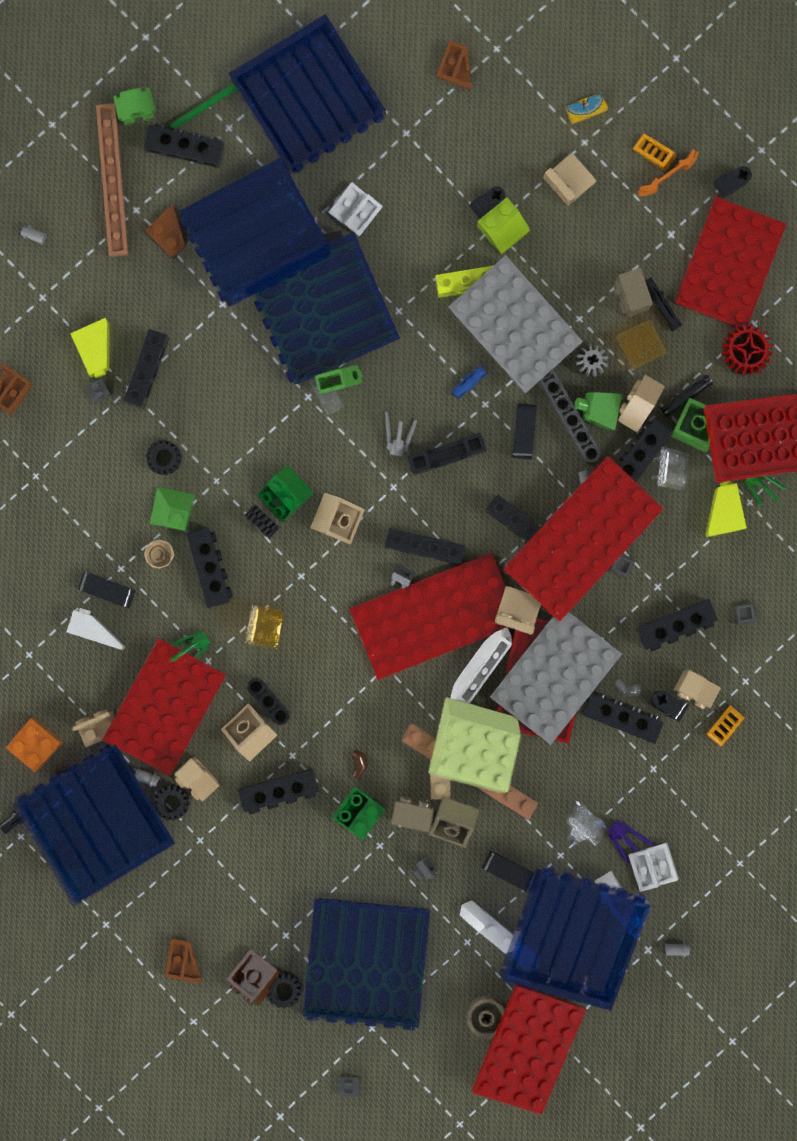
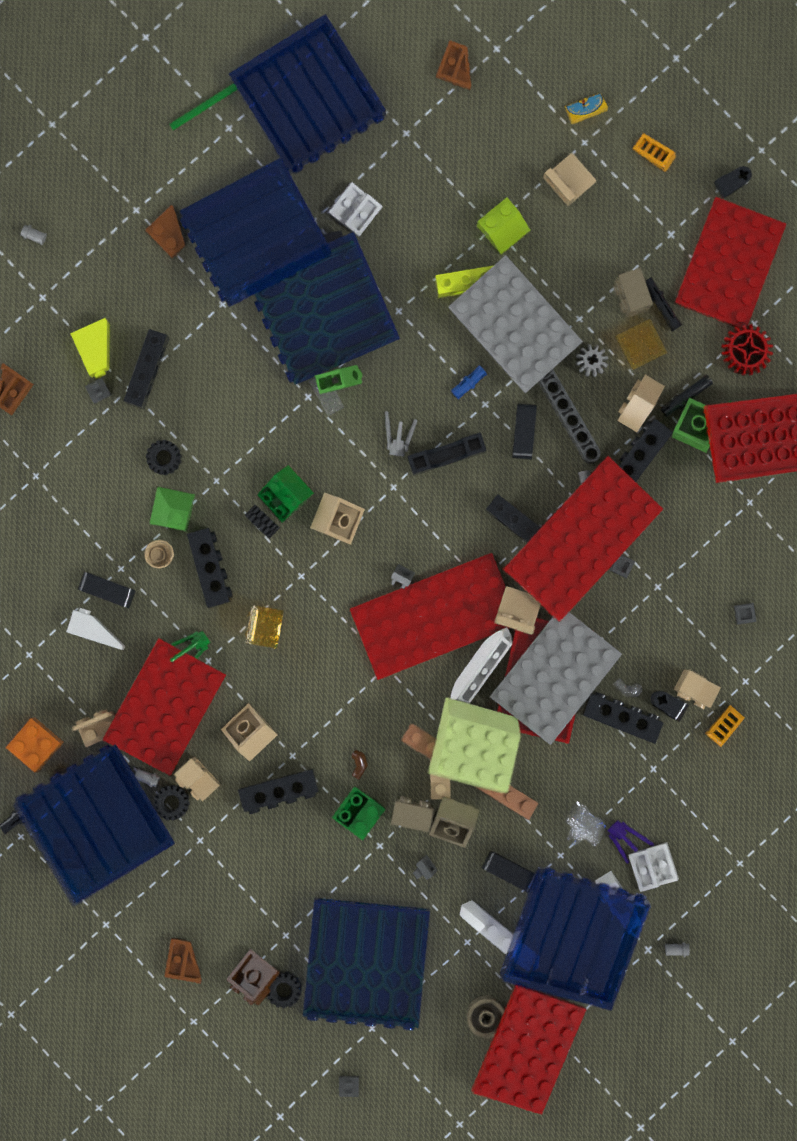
nougat plate [96,103,129,257] -> none
bright green brick [113,88,156,125] -> none
black brick [144,124,225,169] -> none
black beam [247,678,290,725] -> none
black brick [385,528,464,565] -> none
black piece [469,186,505,220] -> none
bright green torso [574,392,622,431] -> none
black brick [636,599,718,652] -> none
orange piece [637,149,698,196] -> none
clear plate [652,448,689,491] -> none
neon yellow slope [705,481,747,537] -> none
green plant [744,476,787,506] -> none

